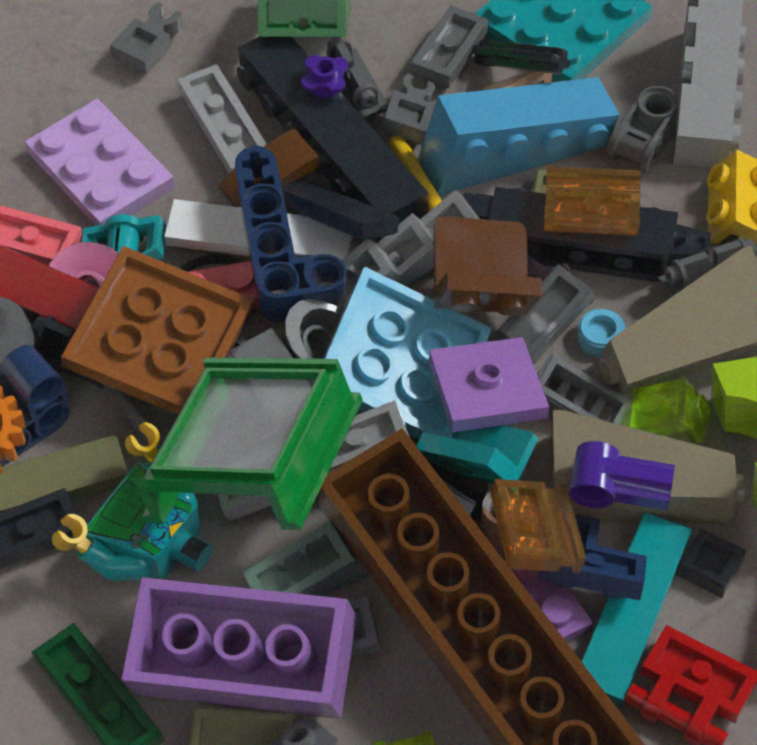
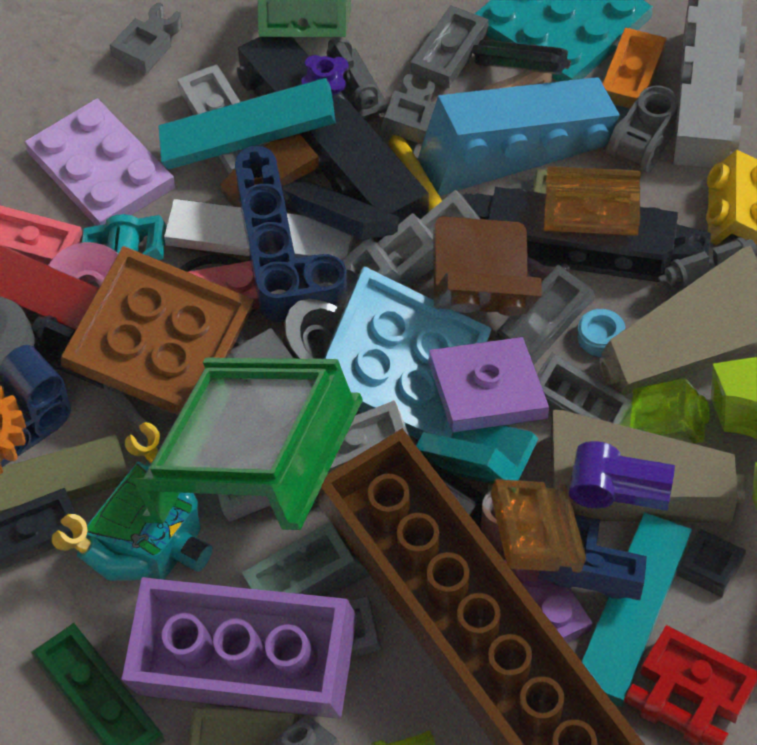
none -> teal tile [158,78,336,170]
none -> orange plate [603,27,667,109]

